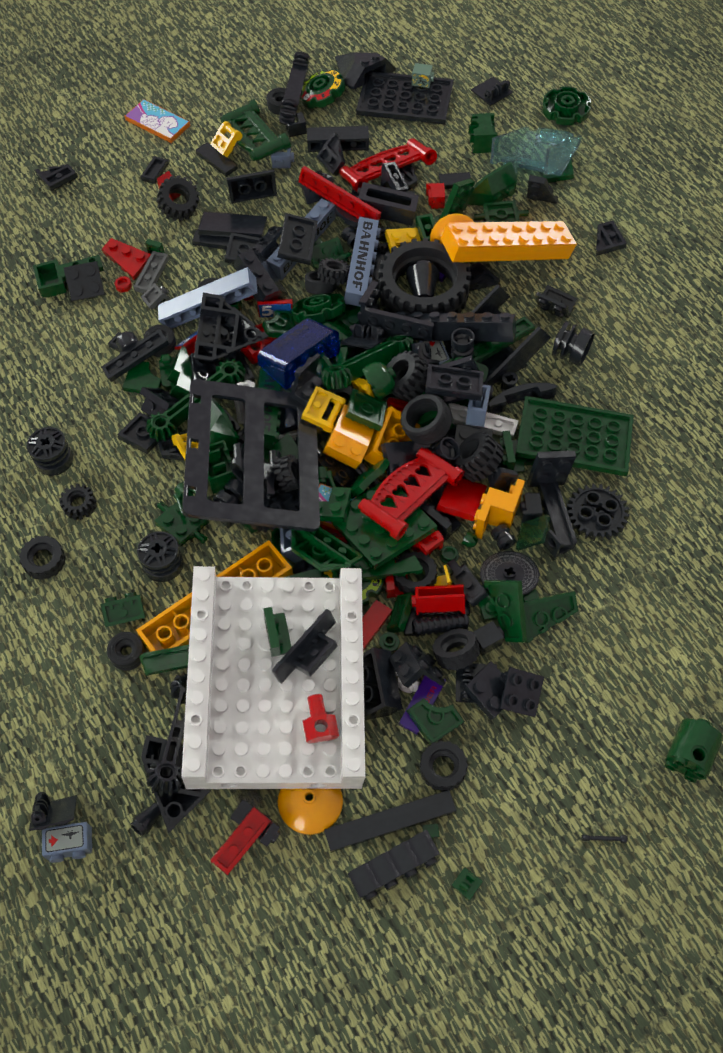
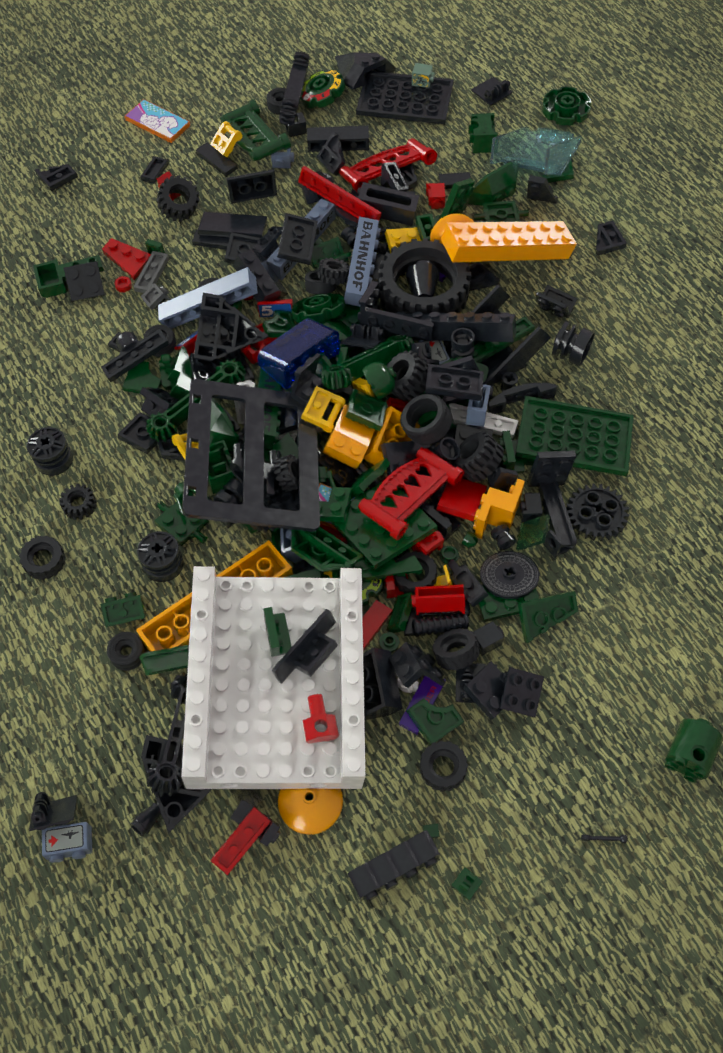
black tile [324,790,457,853] -> none
dark green wing [483,580,527,643] -> none

